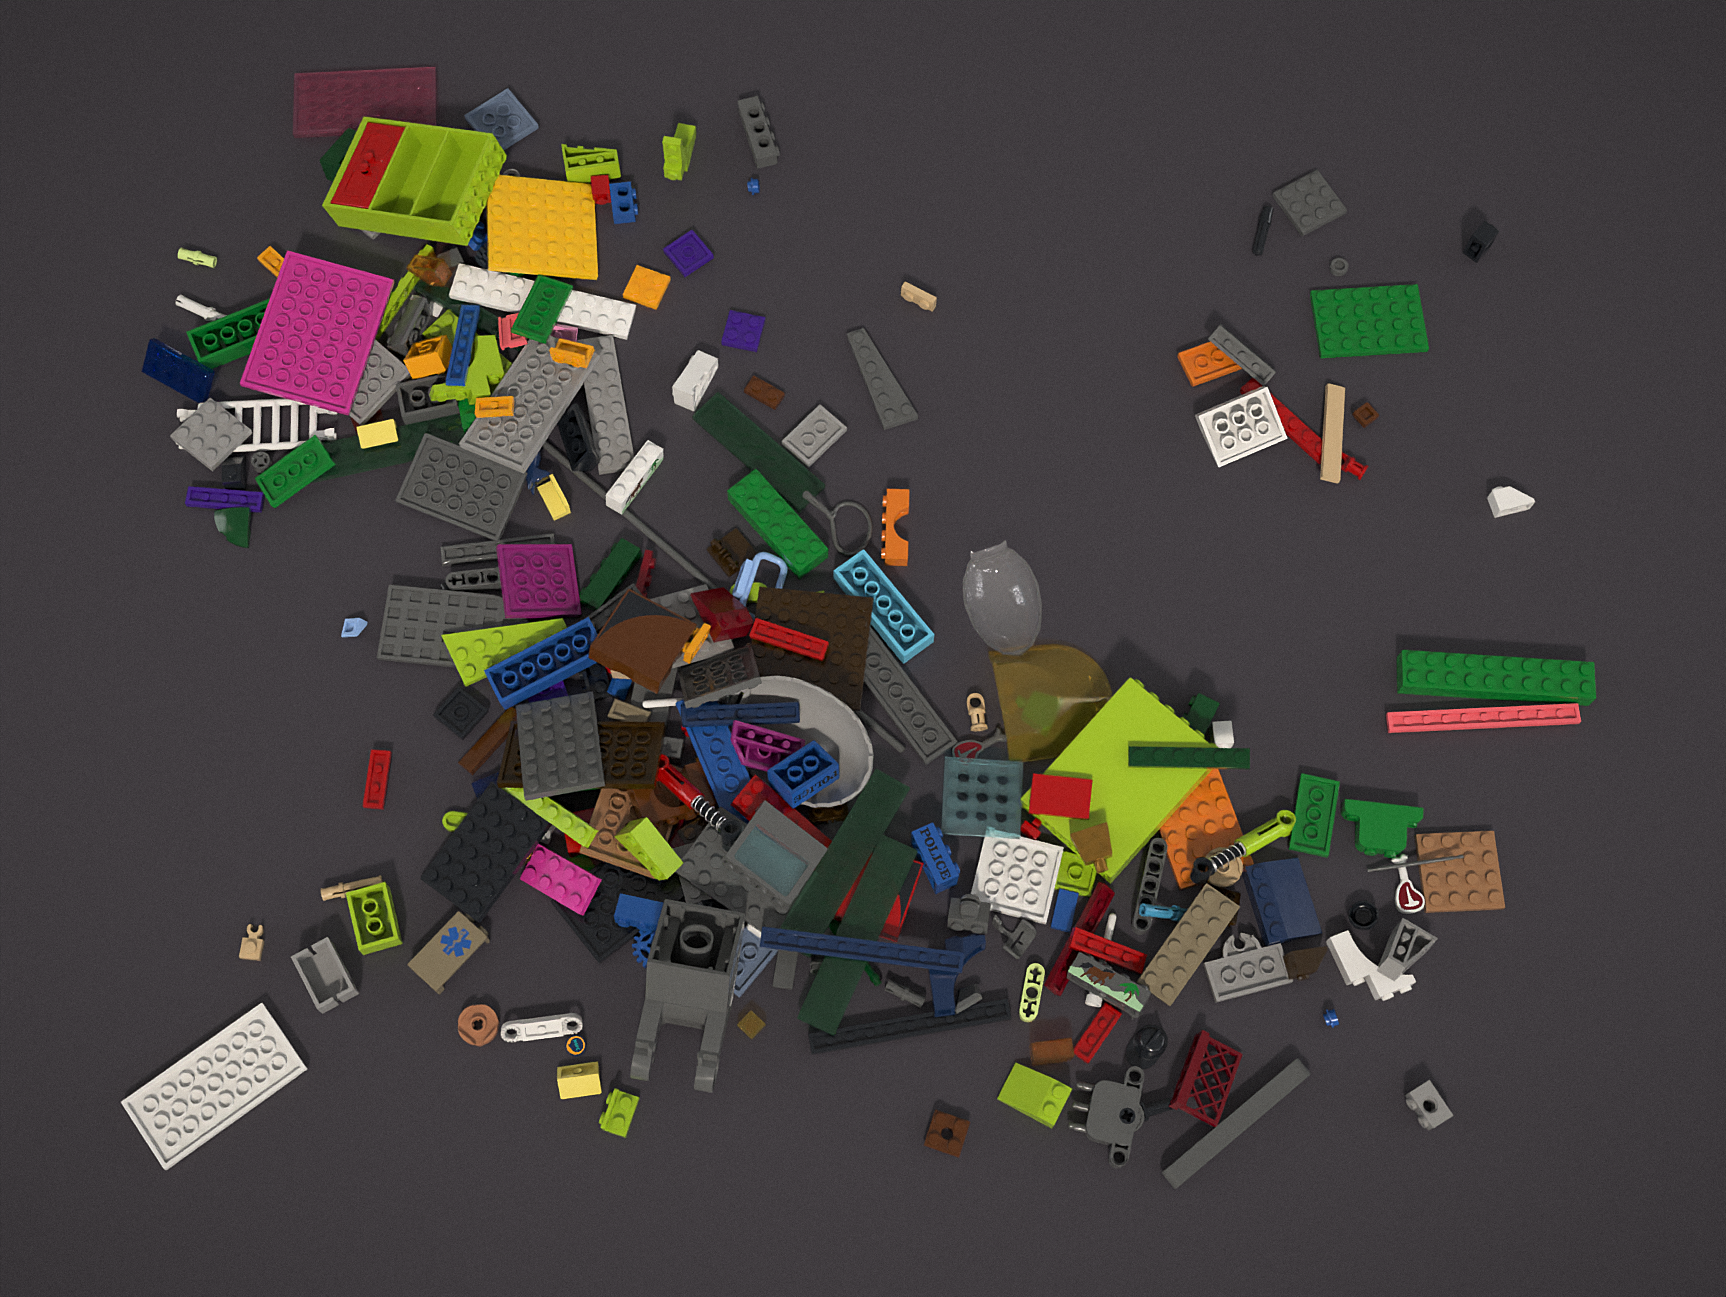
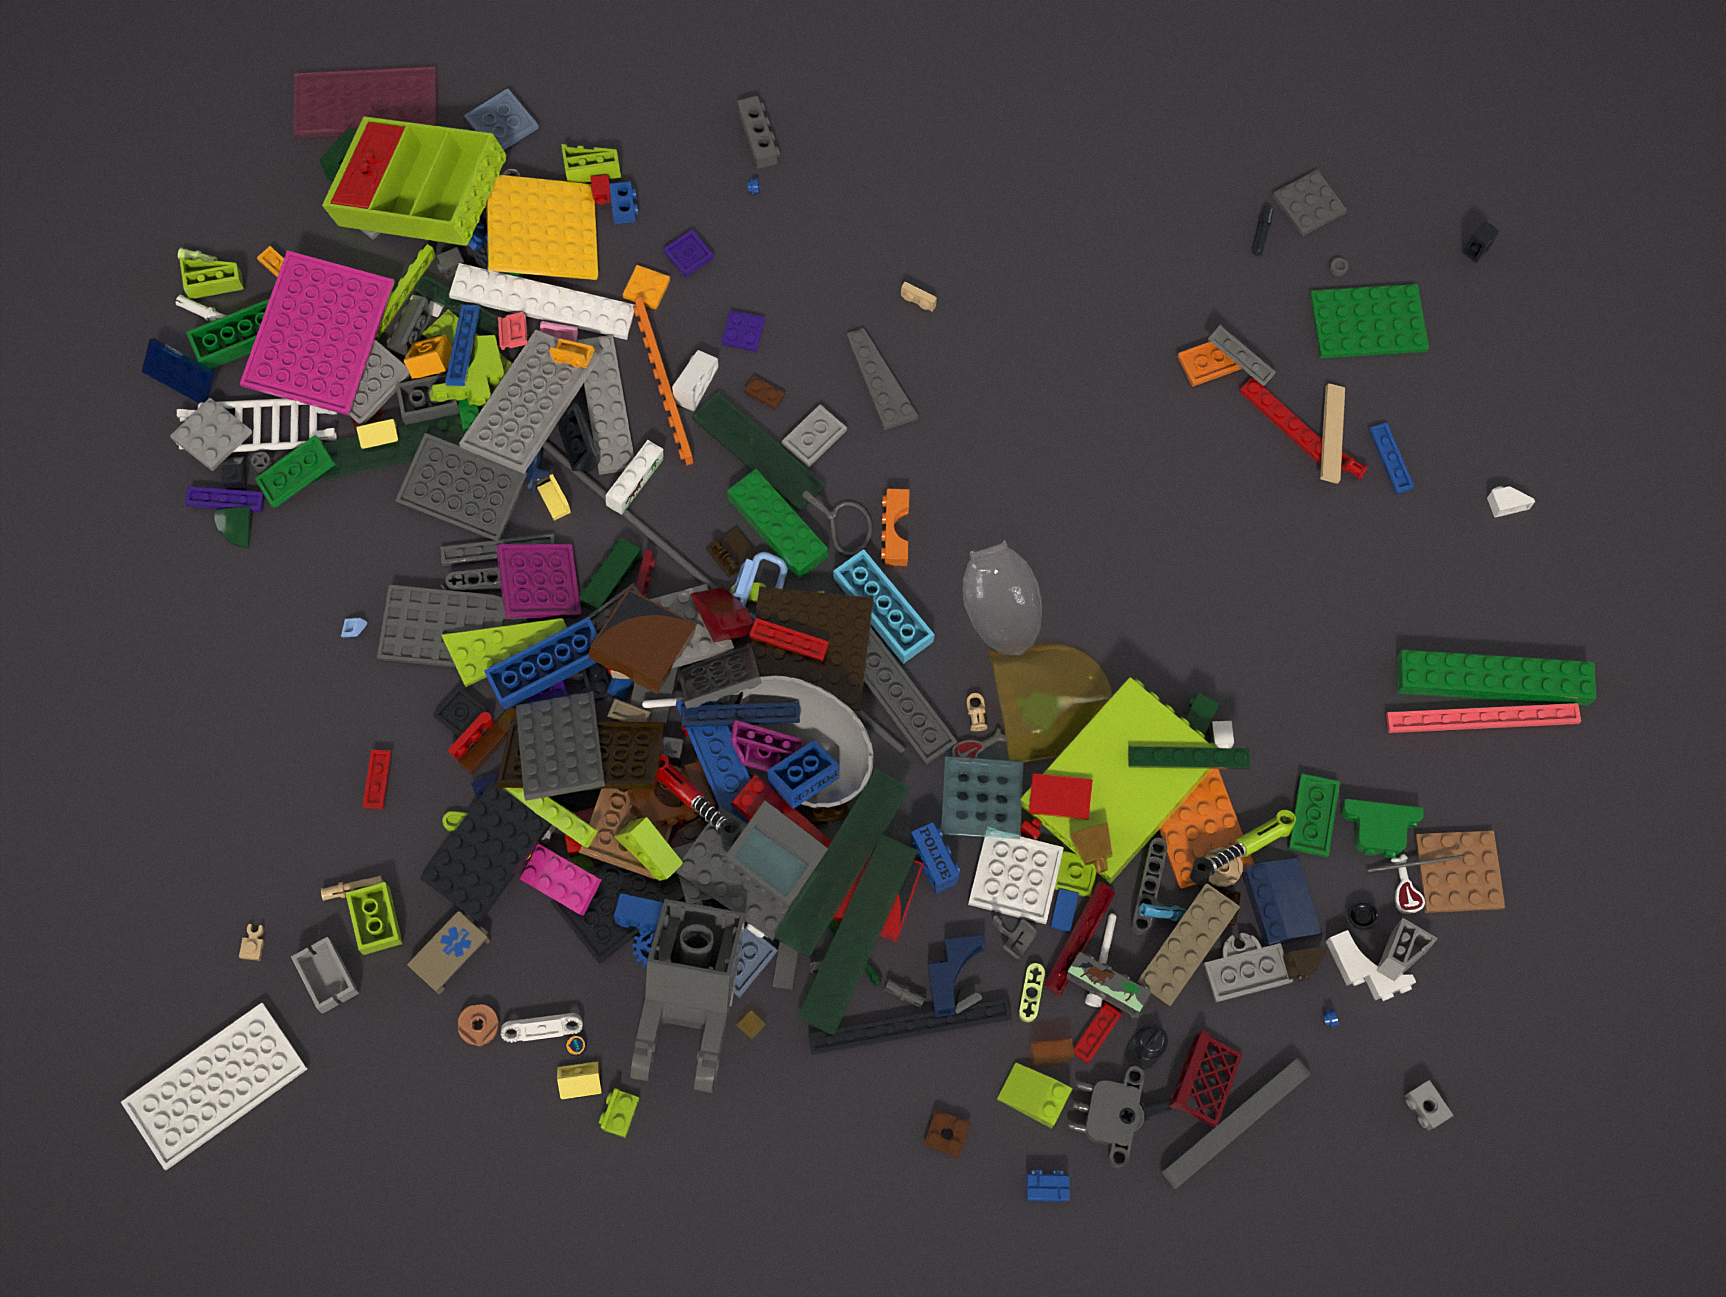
clear orange slope [406,254,452,287] -> none
light orange plate [475,396,515,418] -> none
green tile [511,274,573,344] -> none
lime arch [662,123,696,180] -> none
light orange plate [683,623,711,664] -> none
dark blue plate [759,926,964,973] -> none
dark grey brick [947,894,991,934] -> none
red plate [1067,927,1147,974] -> none
white slope [1195,386,1287,467] -> none
reddish brown plate [1352,402,1379,428] -> none
none -> lime wedge [179,257,244,299]
none -> red plate [448,712,494,760]
none -> orange plate [633,297,693,465]
none -> blue brick [1026,1170,1070,1202]
none -> blue tile [1369,423,1414,494]

